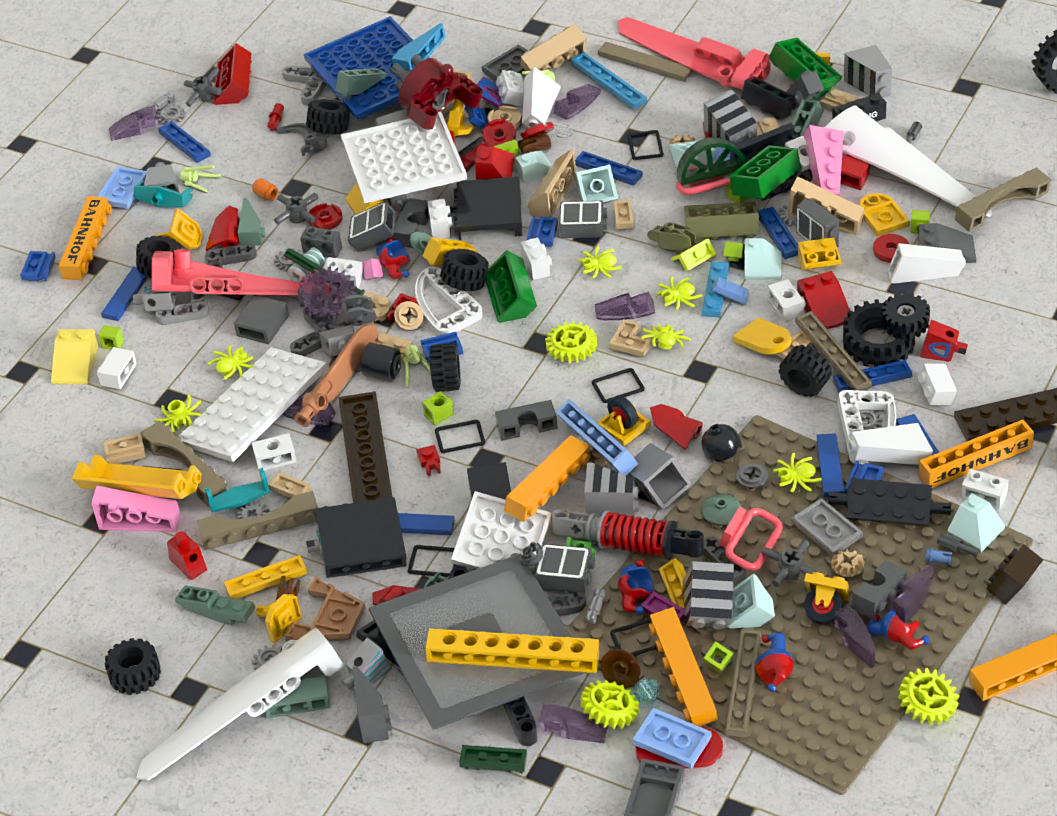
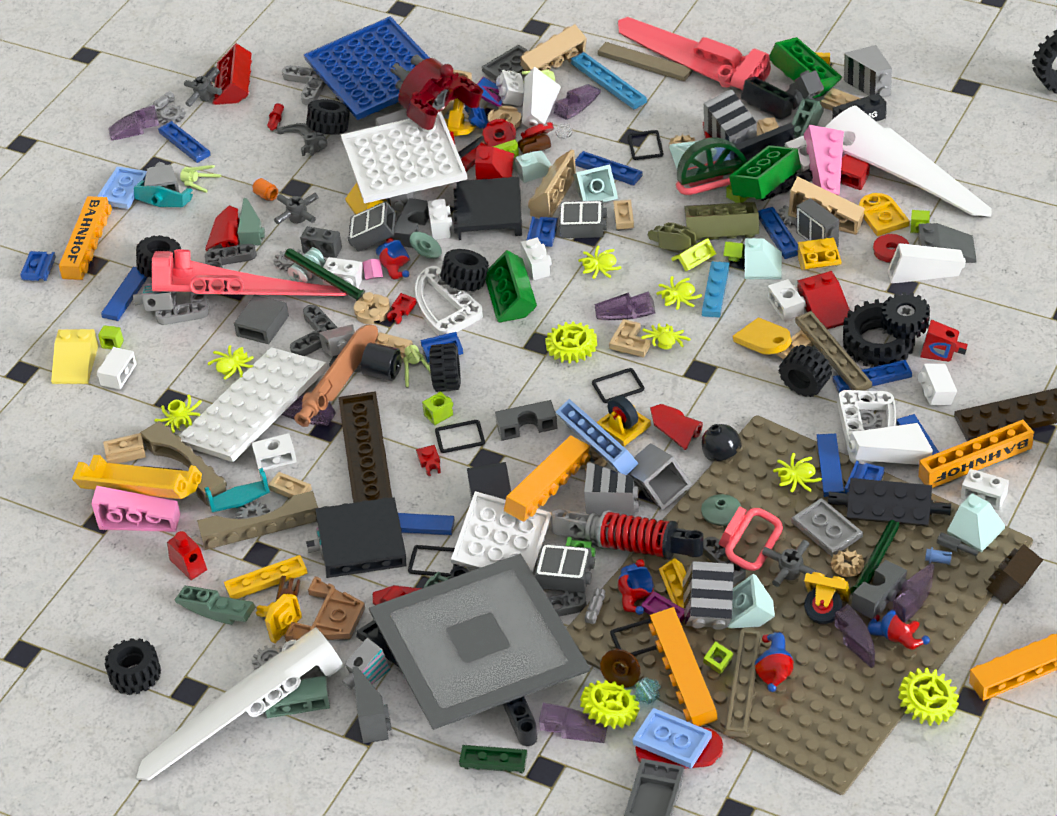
yellow piece [156,209,203,249] -> none
clear purple gear [298,266,357,321] -> none
red tile [308,203,343,230] -> none
dark grey hinge [335,294,377,326] -> none
sand green slope [336,68,387,97] -> none
dark azure slope [392,23,446,71] -> none
tan gear [394,301,424,331] -> none
yellow slope [423,237,478,267] -> none
yellow brick [426,629,599,673] -> none
dark grey plate [520,542,543,566] -> none
medium blue tile [712,277,749,305] -> none
flat silver gear [736,463,768,489] -> none
dark grey axle [906,122,922,143] -> none
dark tan arch [955,167,1051,232] -> none
none -> dark green axle [850,520,899,596]

